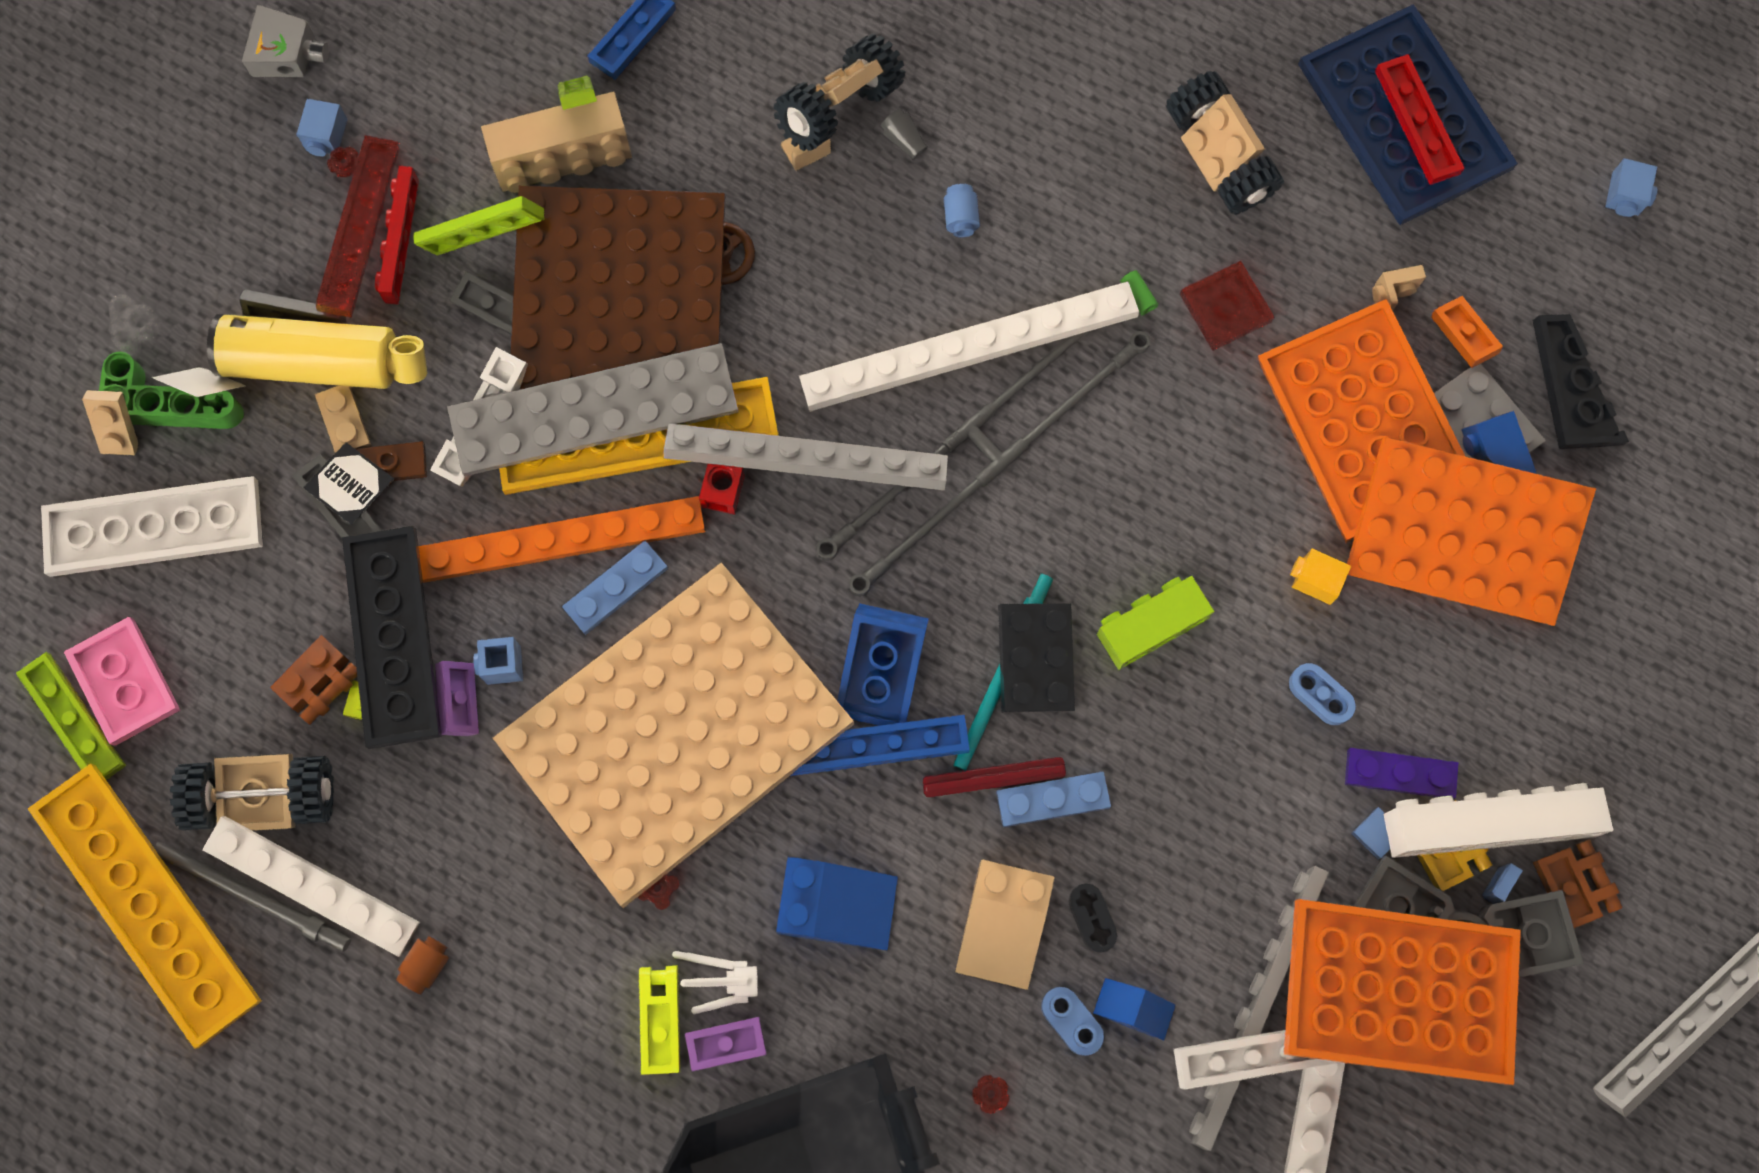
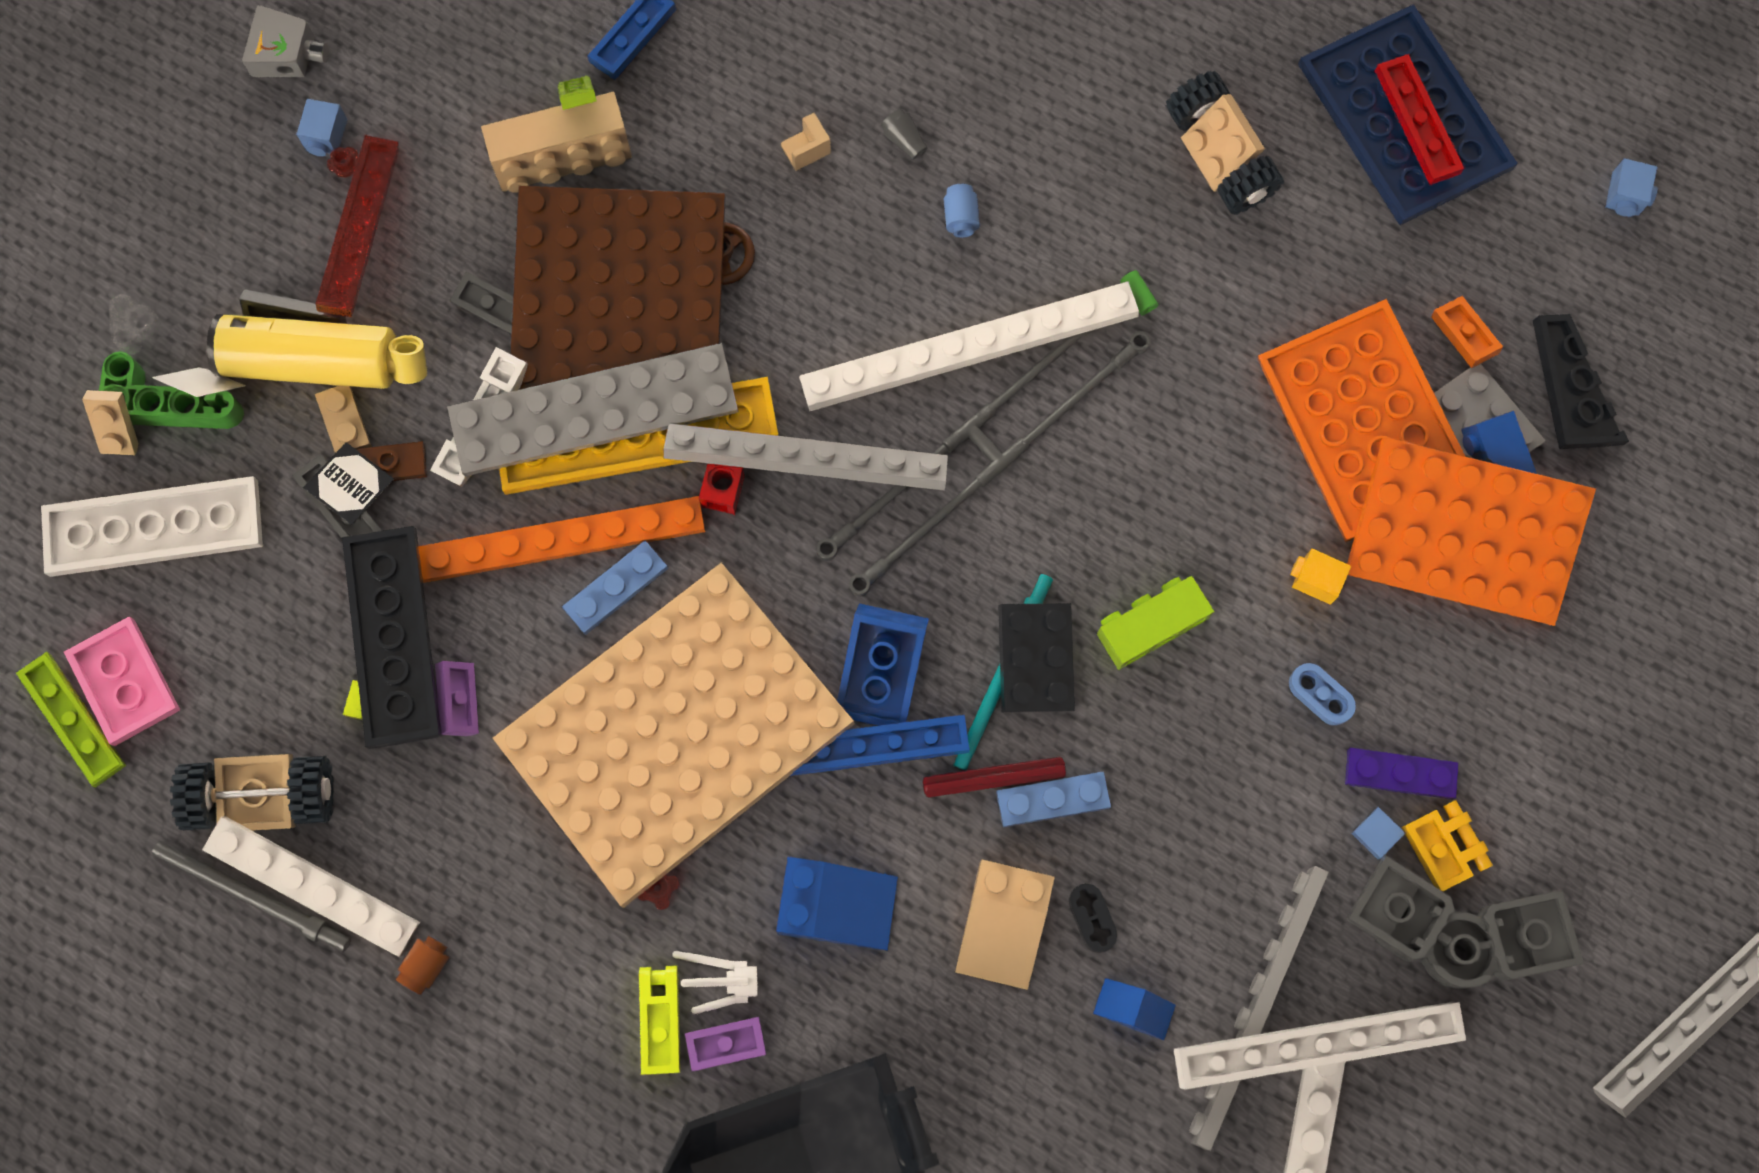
yellow plate [28,764,262,1049] -> none
dark orange plate [270,635,357,725] -> none
red plate [375,166,419,305] -> none
lime tile [414,196,544,255] -> none
medium blue brick [473,637,523,685] -> none
black plate [773,34,905,151] -> none
clear red plate [972,1075,1010,1114] -> none
medium blue plate [1041,987,1104,1056] -> none
clear red plate [1180,261,1275,351] -> none
orange plate [1284,899,1521,1085] -> none
tan bracket [1372,265,1426,311] -> none
white brick [1383,783,1614,858] -> none
medium blue tile [1482,863,1523,904] -> none
dark orange plate [1533,839,1623,928] -> none

